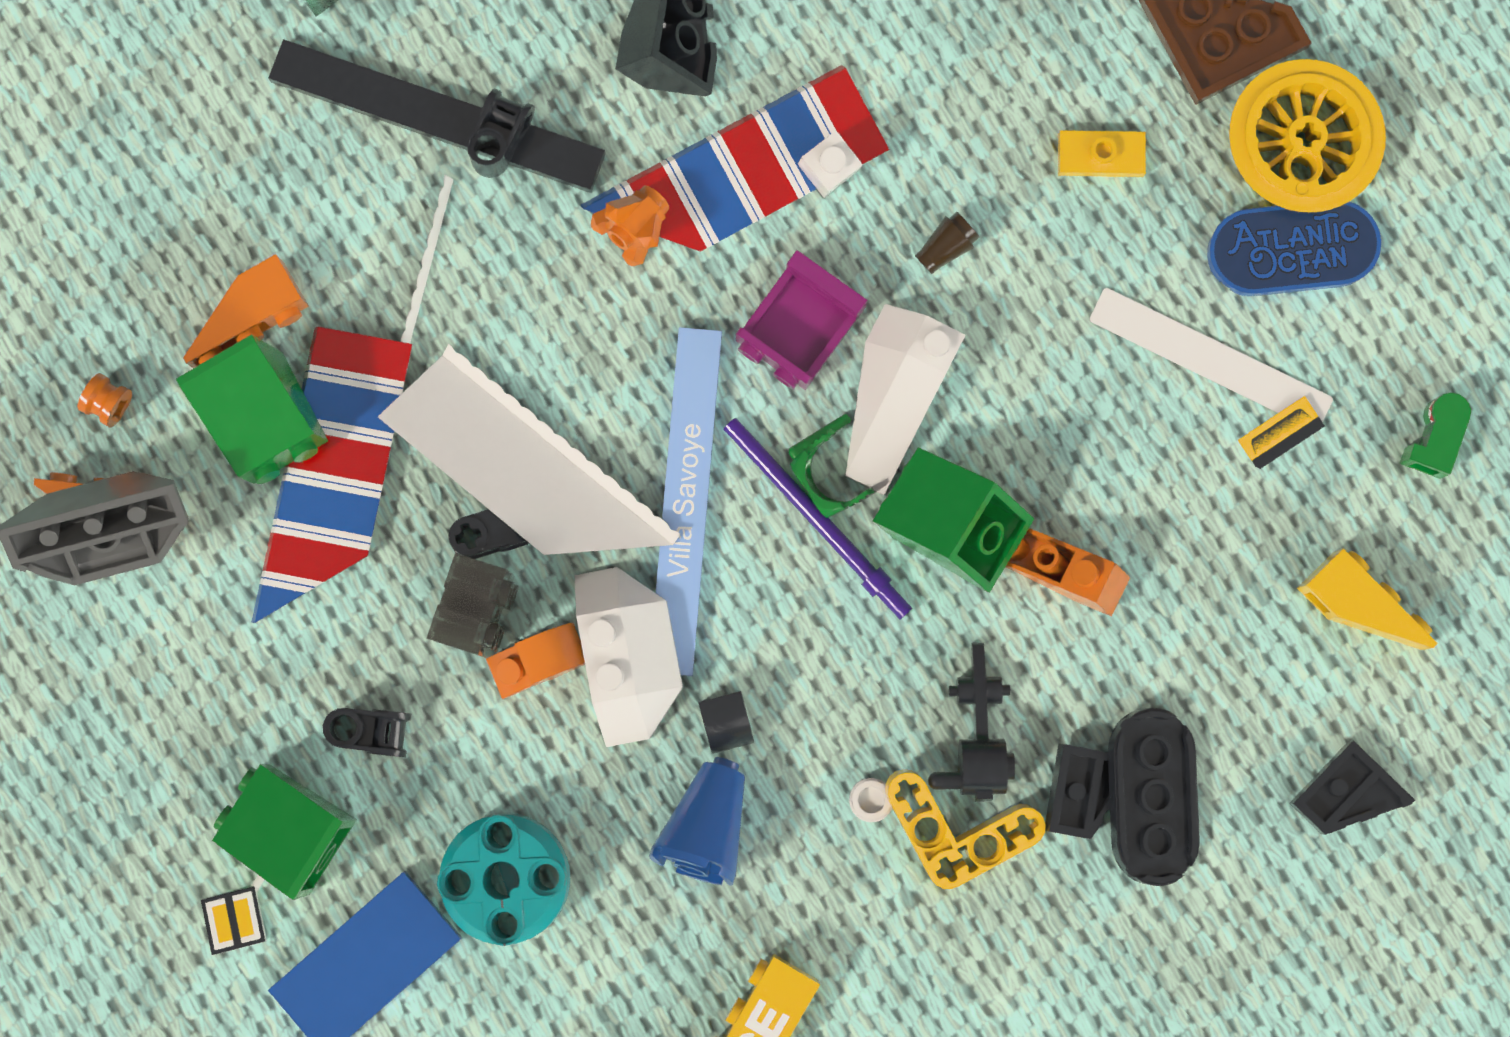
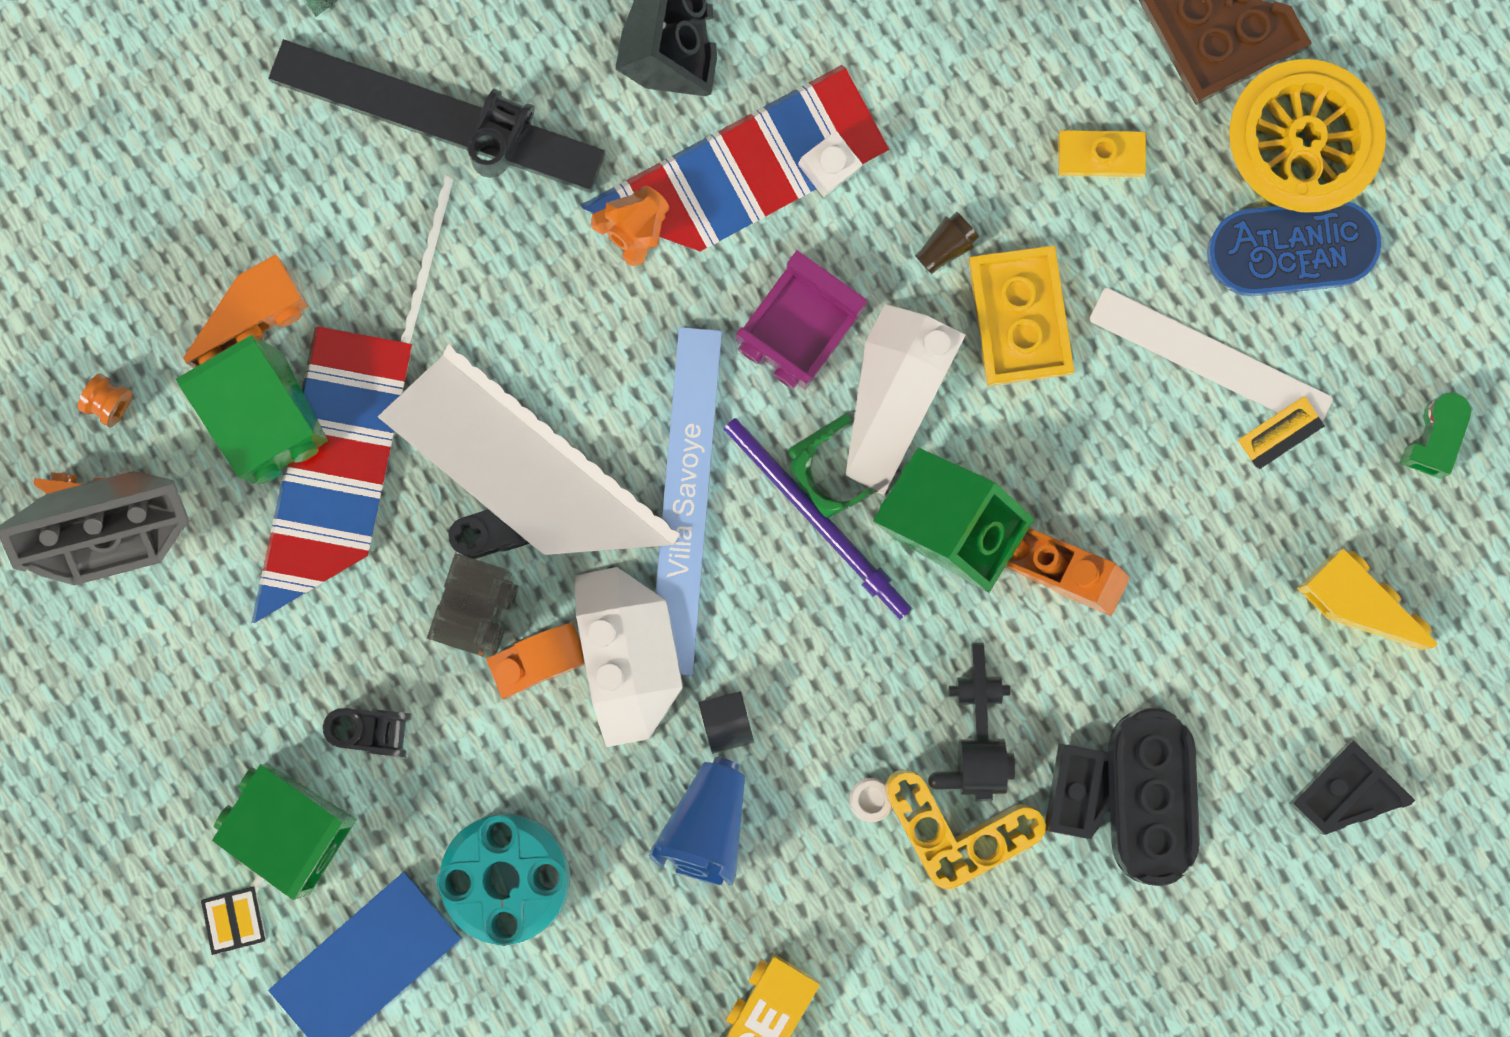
none -> yellow plate [968,245,1074,387]

